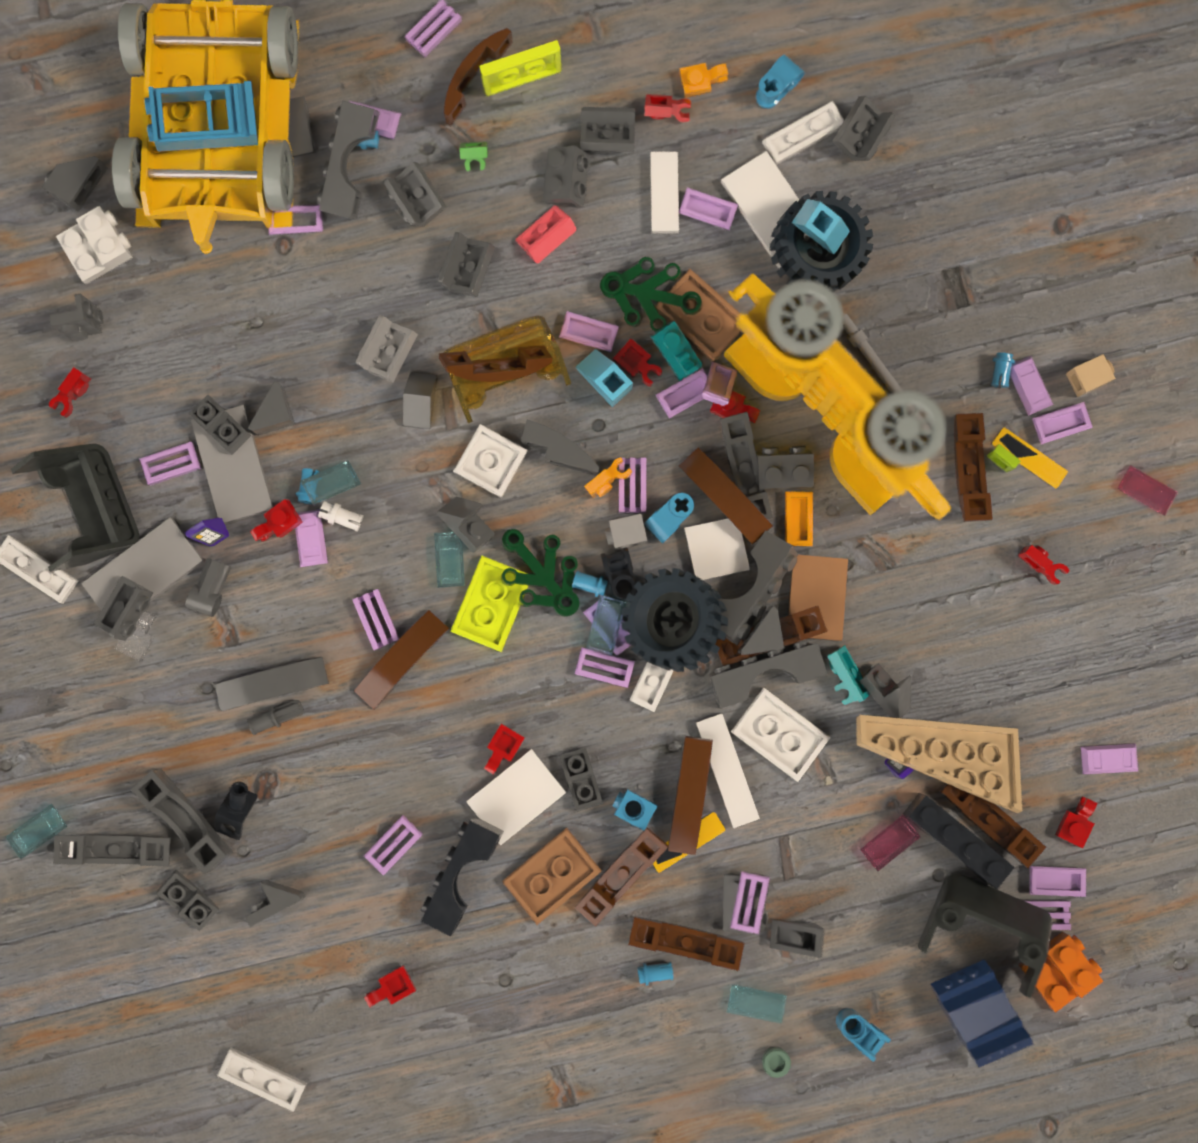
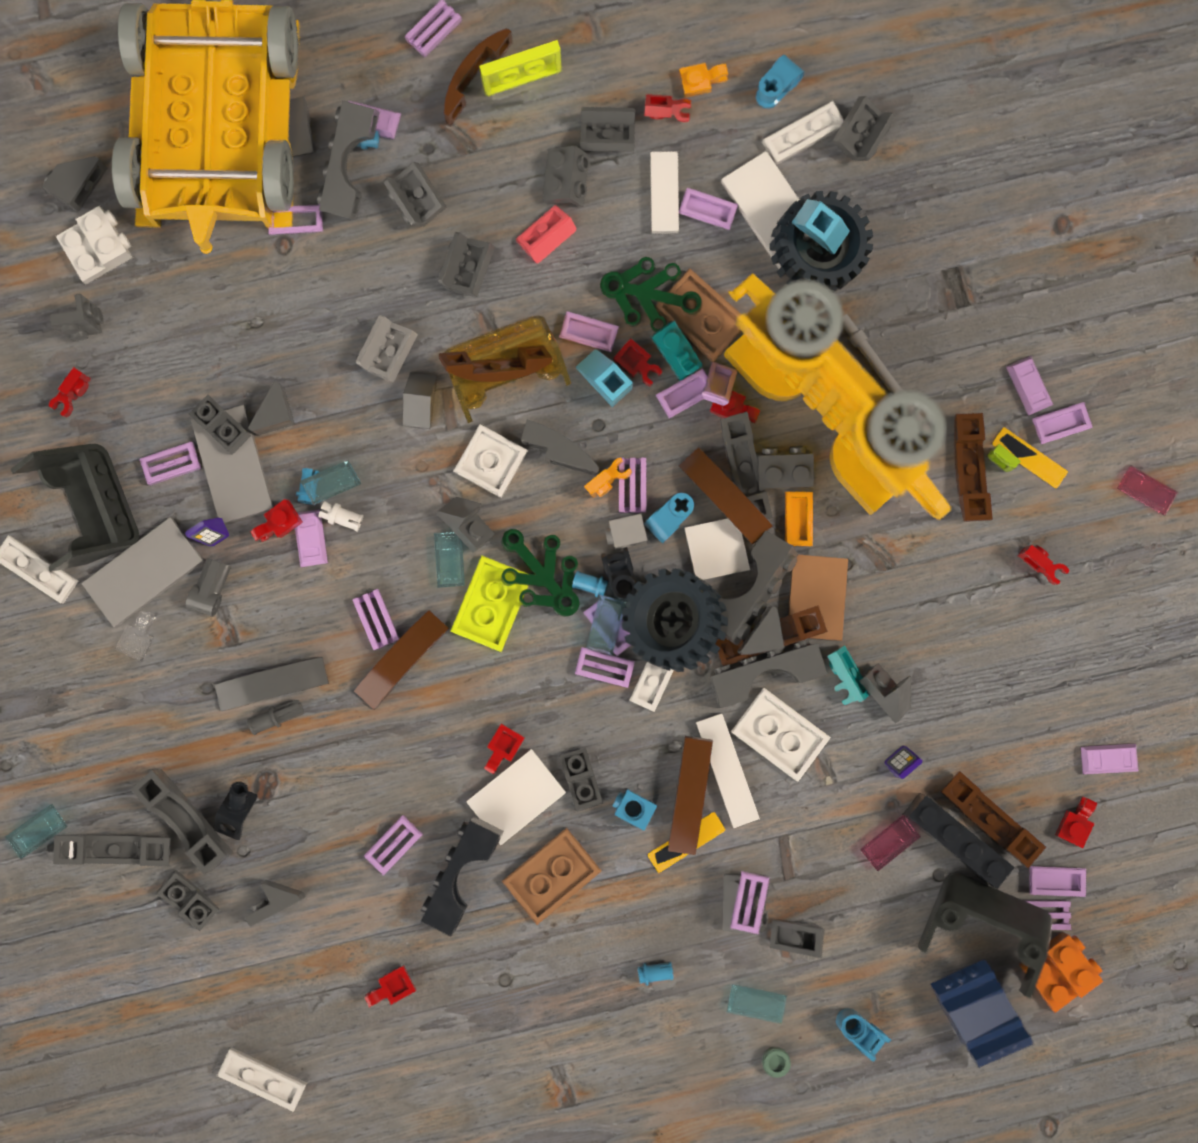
dark grey bracket [94,576,153,641] -> none
dark azure door [144,81,258,151] -> none
bright green tile [459,142,488,171] -> none
reddish brown slope [575,827,668,927] -> none
reddish brown slope [628,917,745,971] -> none
tan wing [856,715,1022,813] -> none
dark azure pin [991,352,1015,388] -> none
tan brick [1066,354,1116,397] -> none

